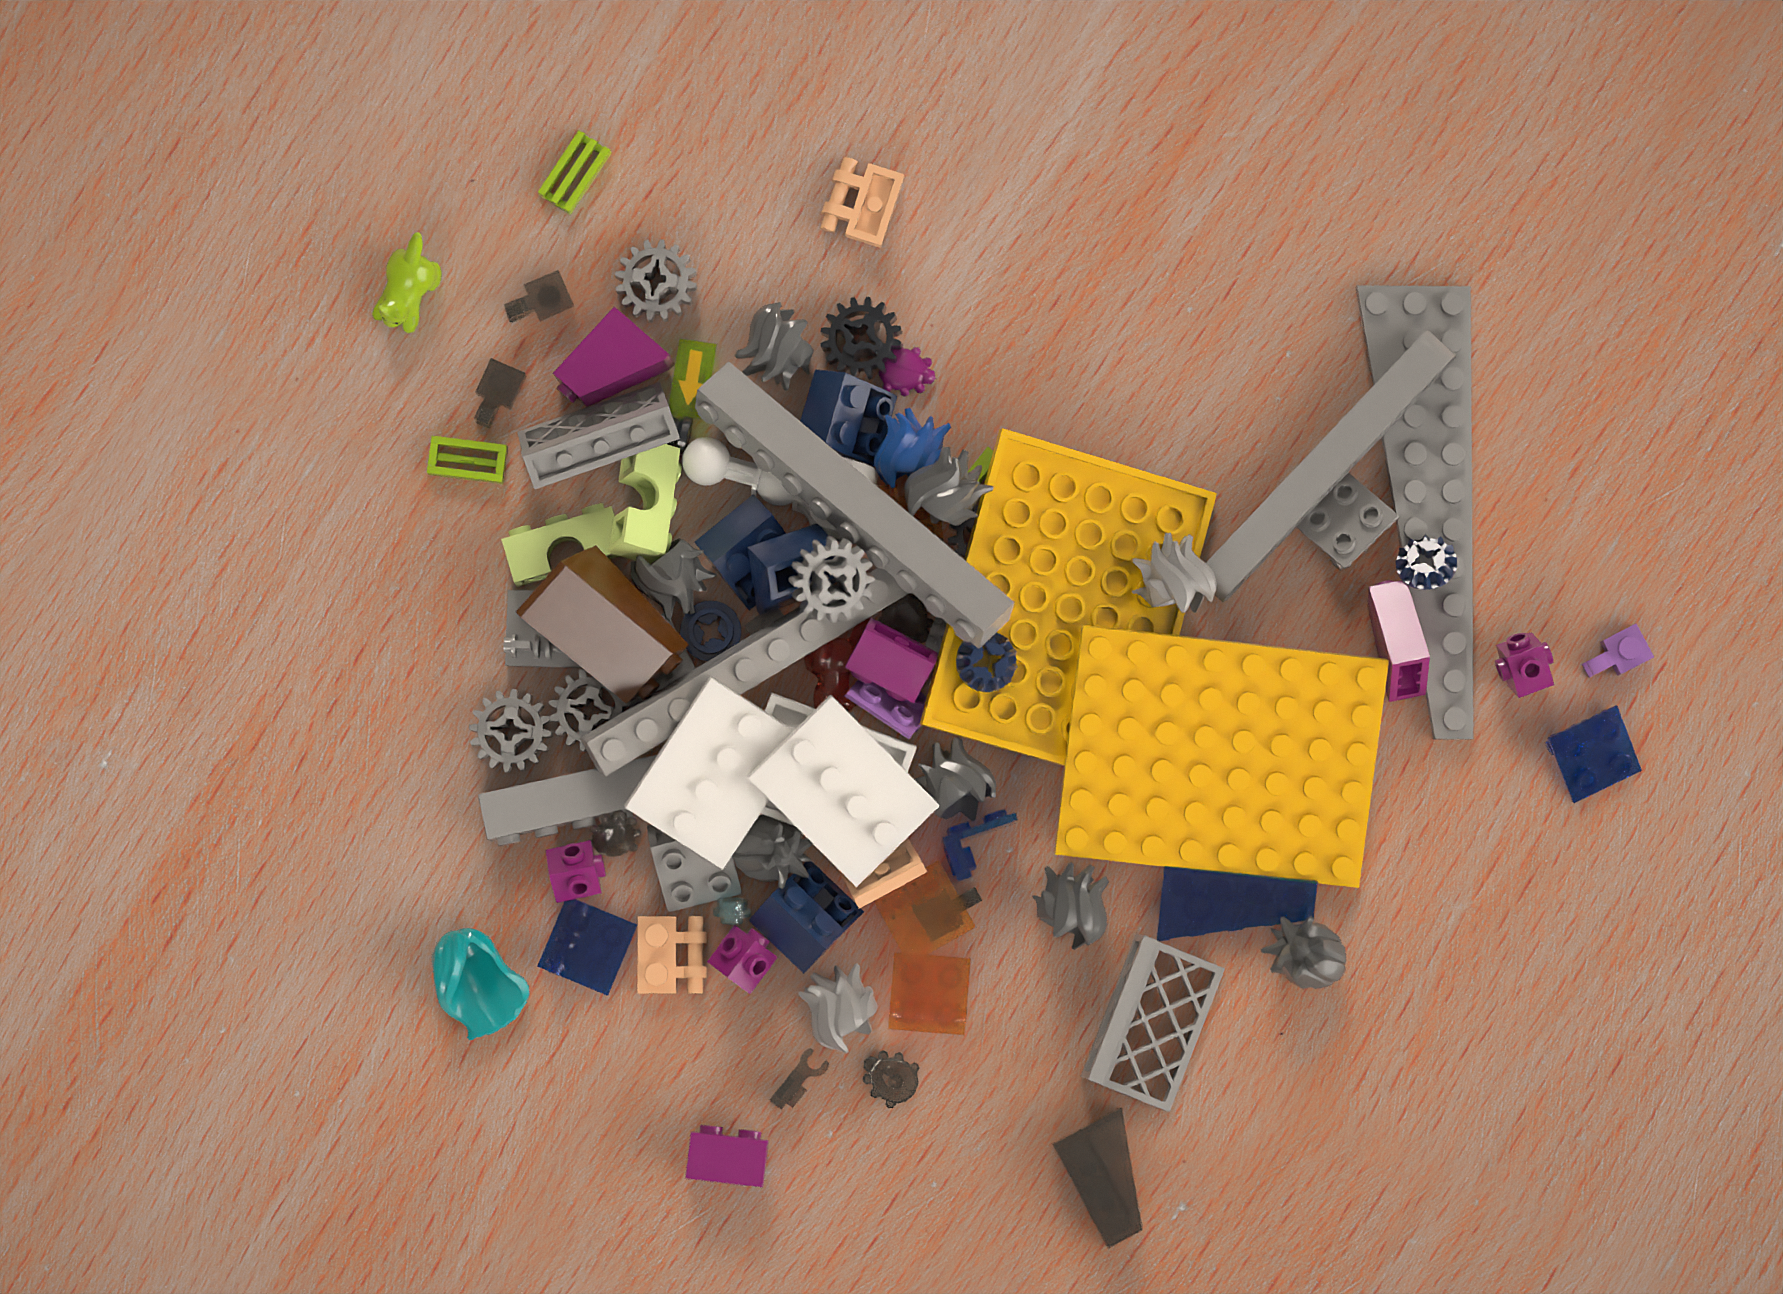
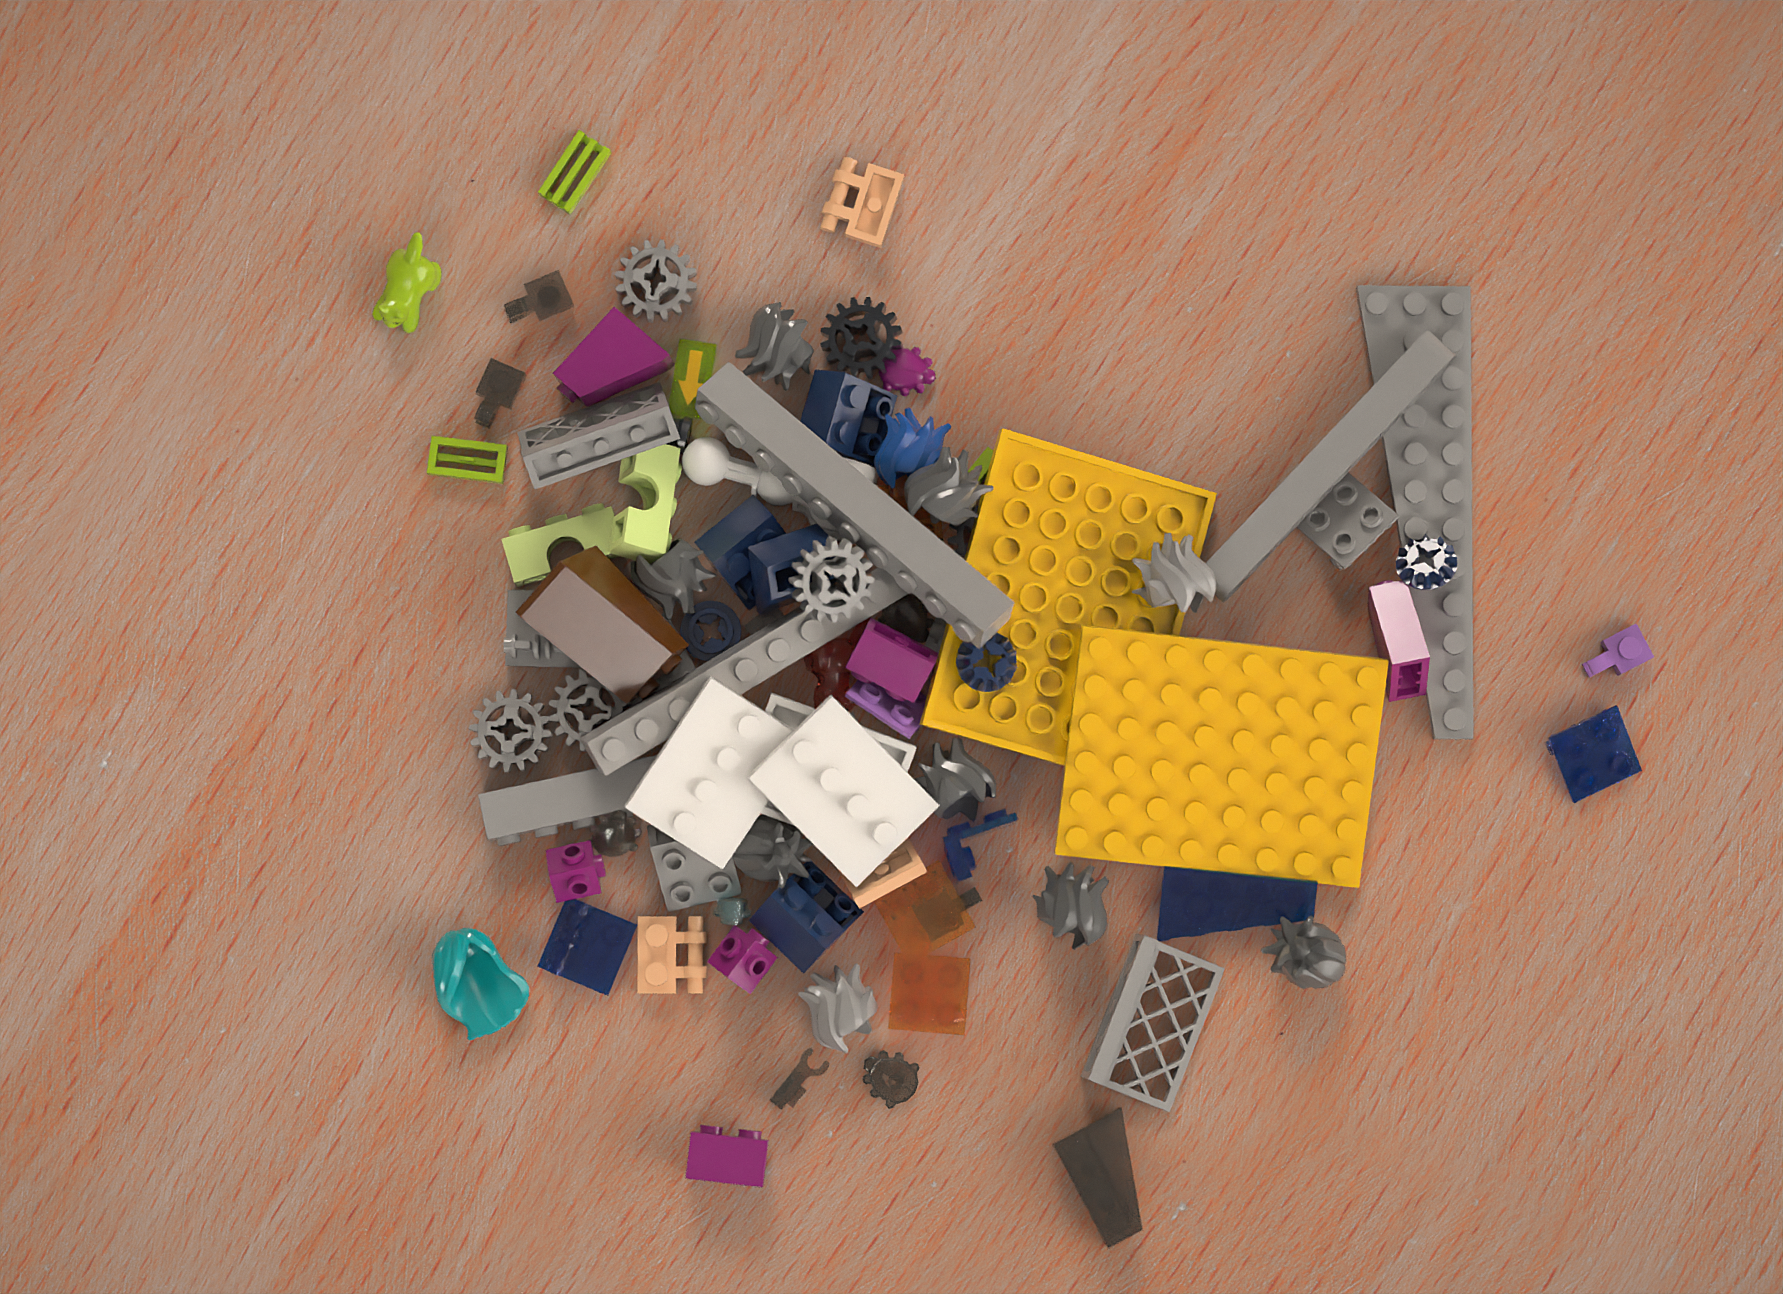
magenta brick [1495,632,1554,698] -> none

